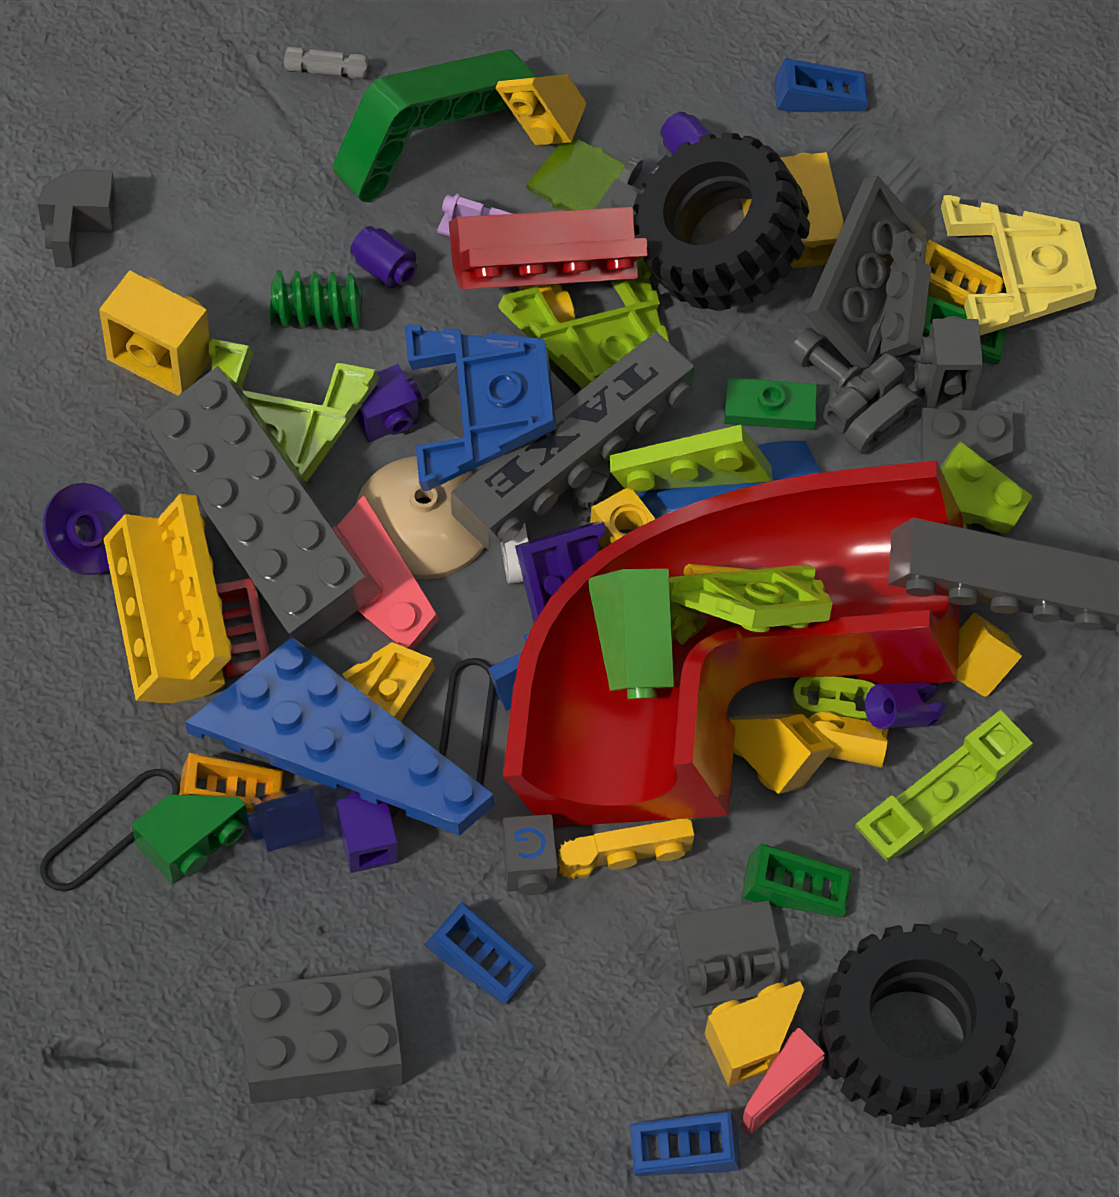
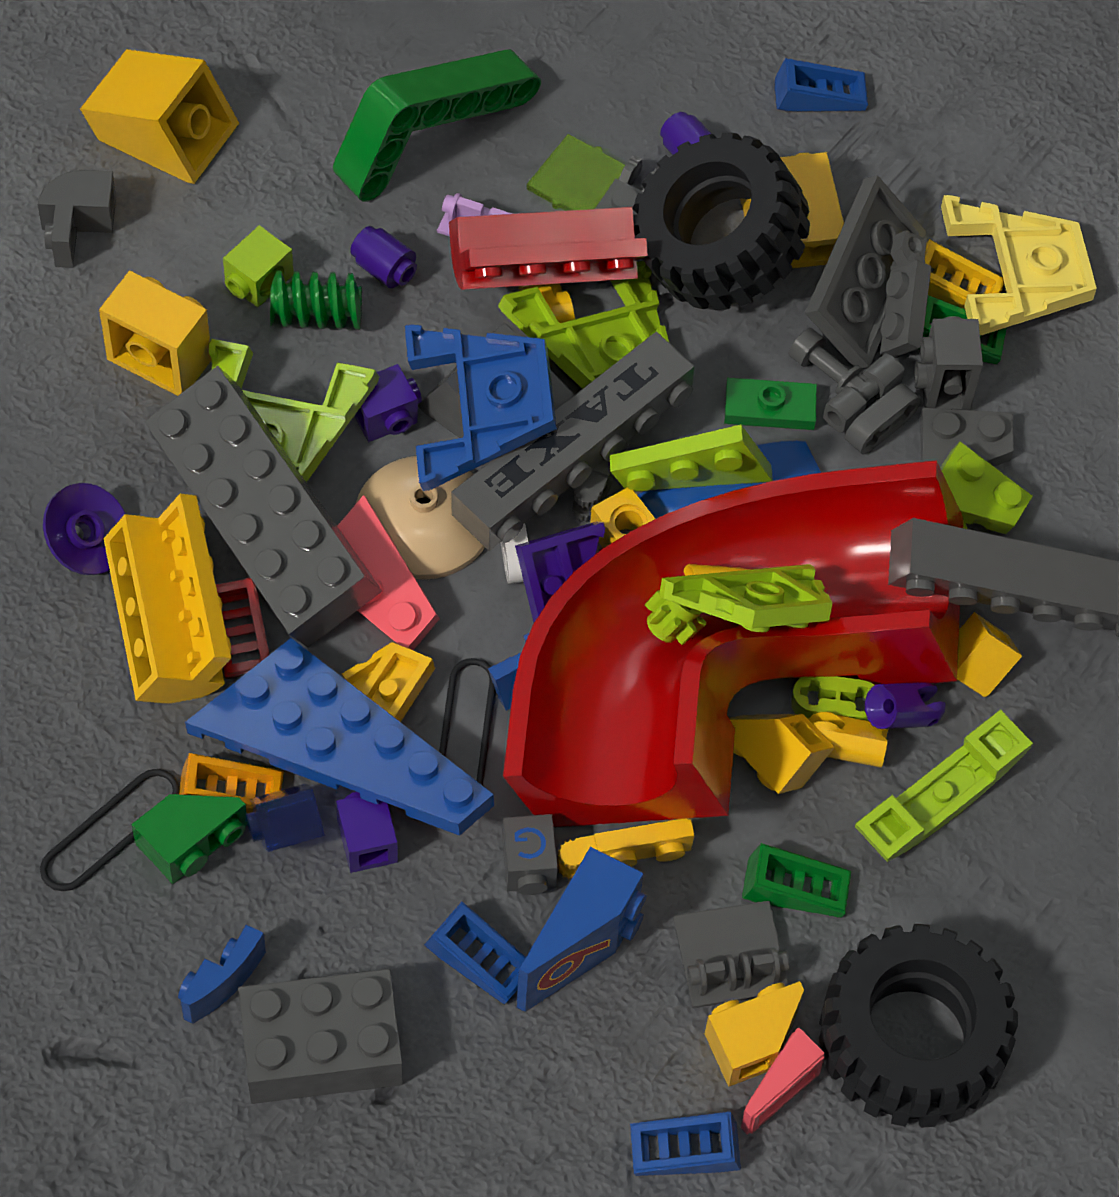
light grey axle [284,47,368,79] -> none
yellow slope [496,74,587,145] -> none
bright green slope [589,569,674,699] -> none
none -> yellow slope [80,49,239,184]
none -> blue slope [178,925,266,1024]
none -> lime brick [223,225,294,307]
none -> blue slope [517,847,647,1012]

